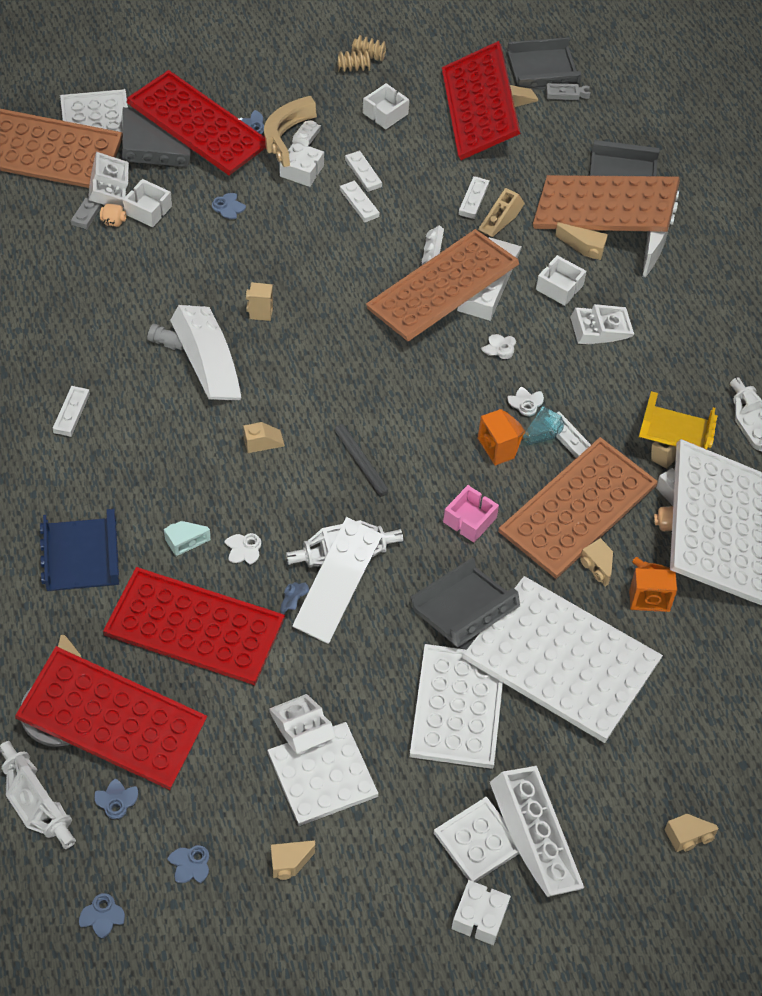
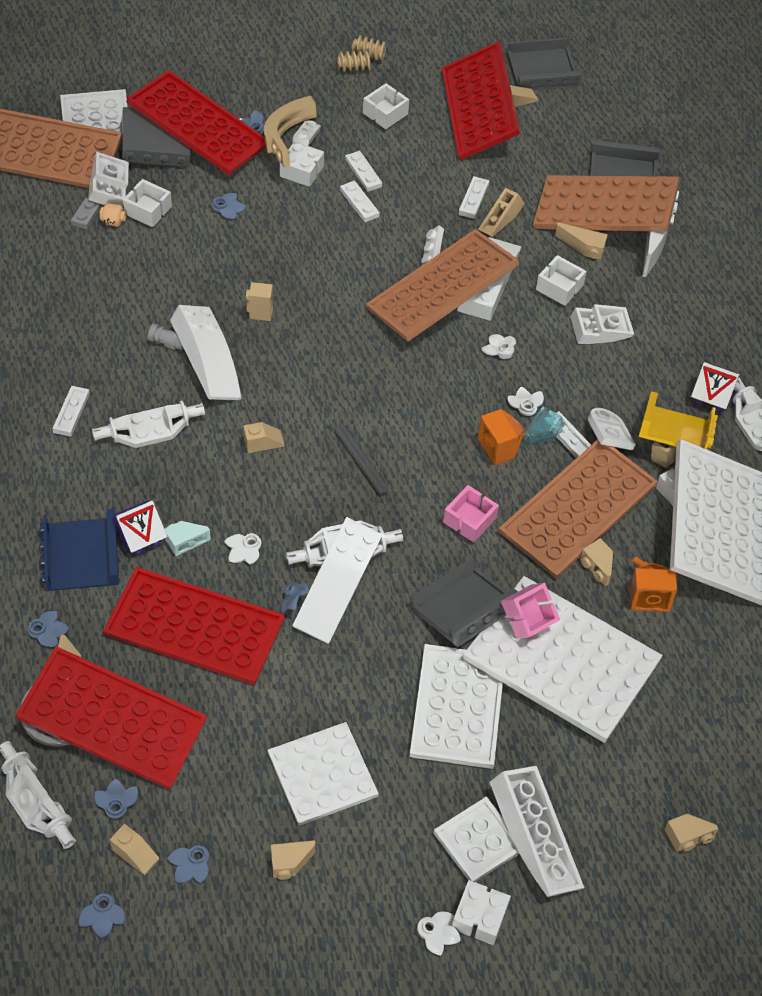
white slope [269,694,335,753] -> none
light grey plate [546,83,590,100] -> none
light nougat head [654,506,673,531] -> none
none -> sand blue plate [28,611,69,647]
none -> white plate [92,401,205,448]
none -> tan slope [110,824,159,876]
none -> piece [112,500,167,554]
none -> white plate [417,912,461,956]
none -> bright pink piece [501,583,560,638]
none -> white tile [588,408,636,450]
none -> white piece [691,362,740,411]

